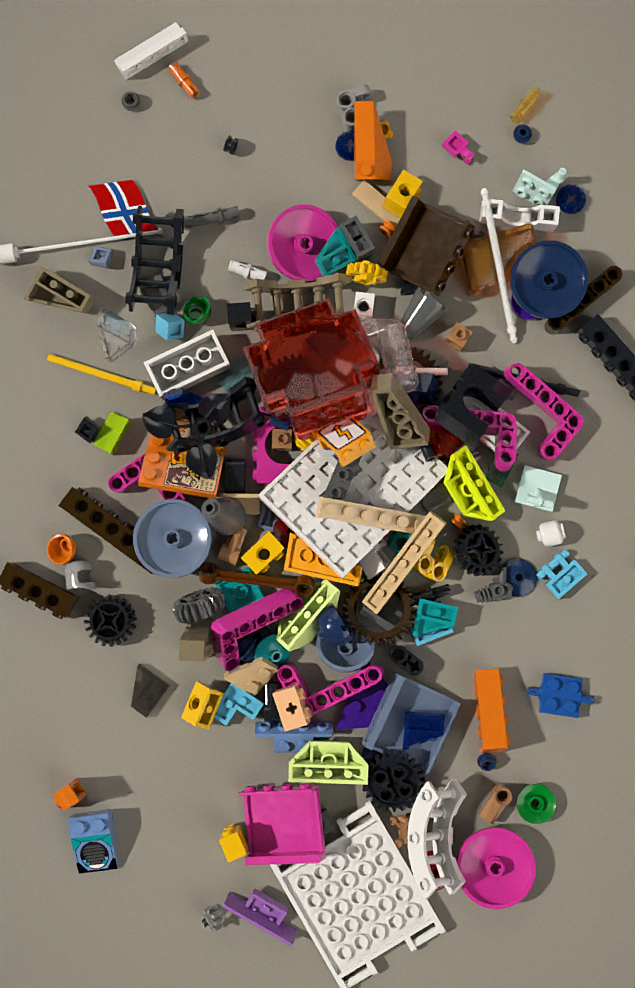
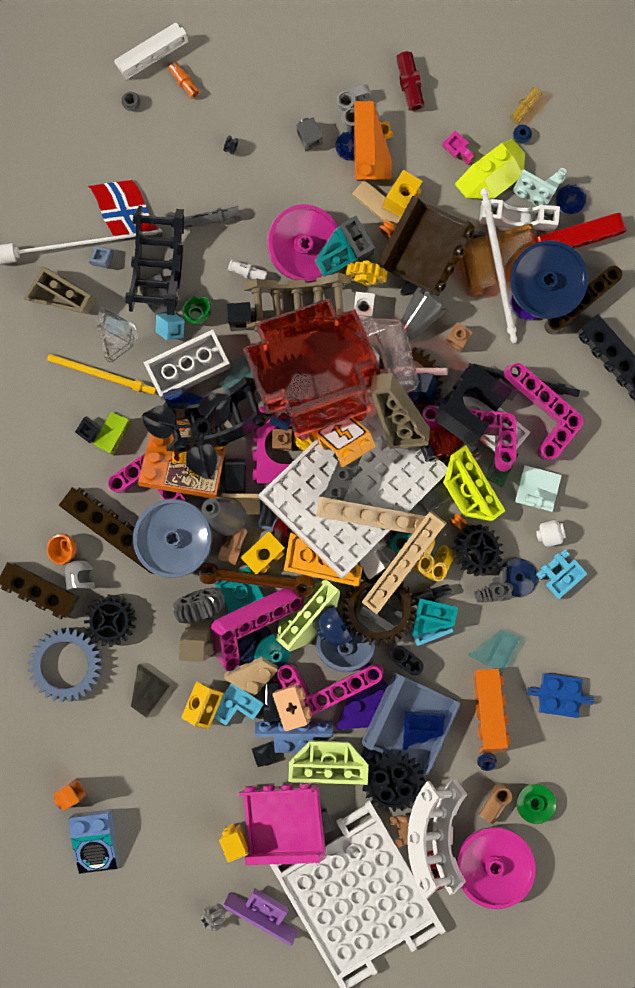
none -> sand blue piece [28,628,103,702]
none -> black tile [252,742,276,767]
none -> dark grey brick [296,117,323,151]
none -> dark red piece [396,51,425,111]
none -> neon yellow wedge [455,139,525,199]
none -> clear light blue wing [468,629,520,673]
none -> red beam [533,213,627,249]

